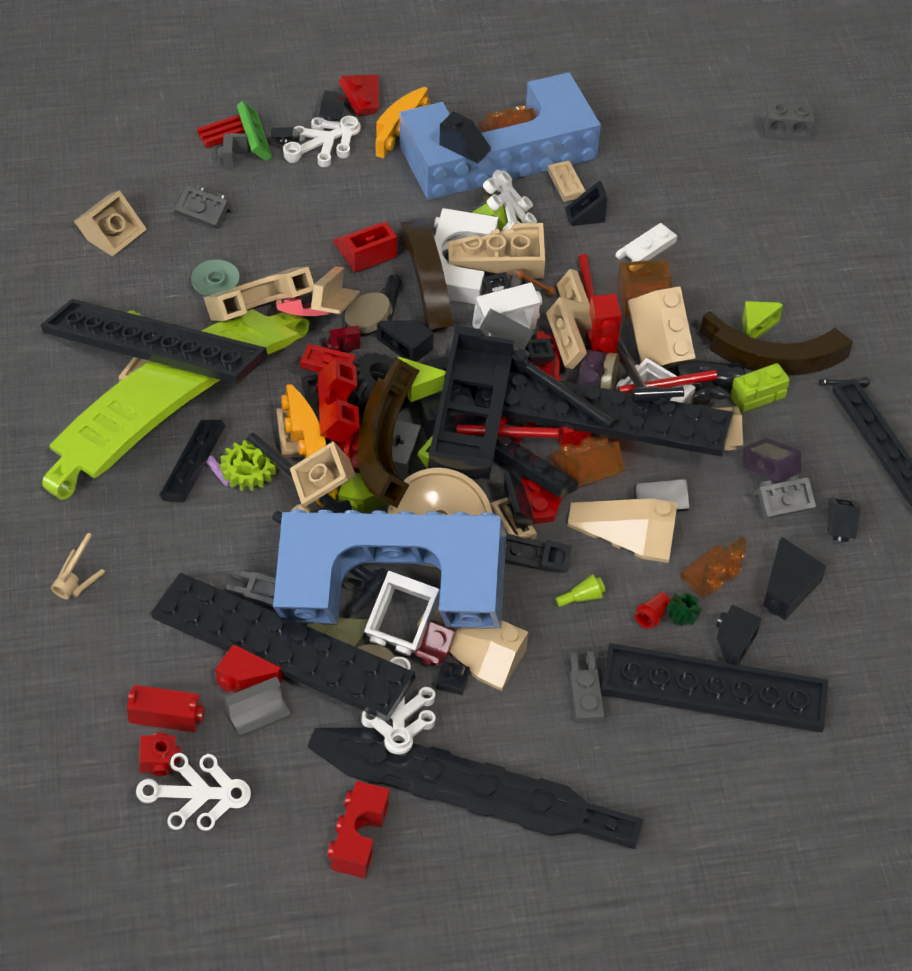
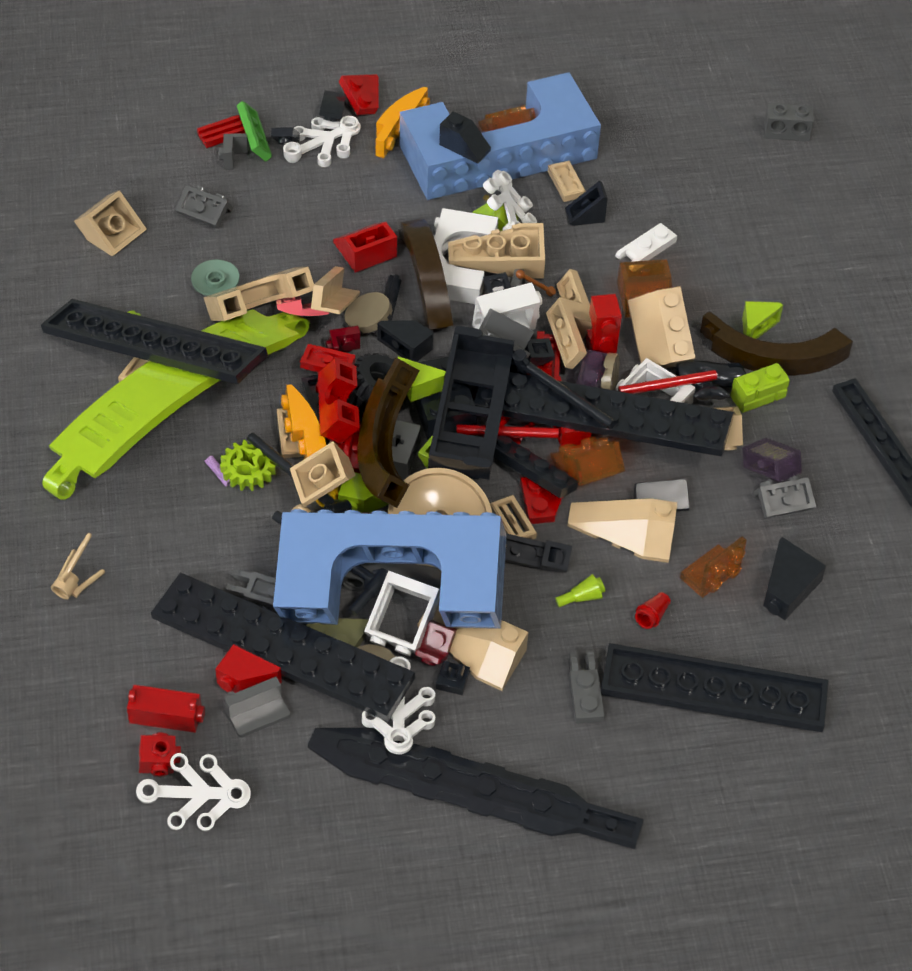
black tile [159,420,225,502] -> none
red arch [327,781,390,879] -> none
black slope [504,471,535,528] -> none
red bar [578,254,595,304] -> none
black bar [617,340,685,402] -> none
dark green gear [666,592,702,626] -> none
black slope [716,604,762,665] -> none
black hinge [819,377,870,387] -> none
black slope [827,498,861,542] -> none

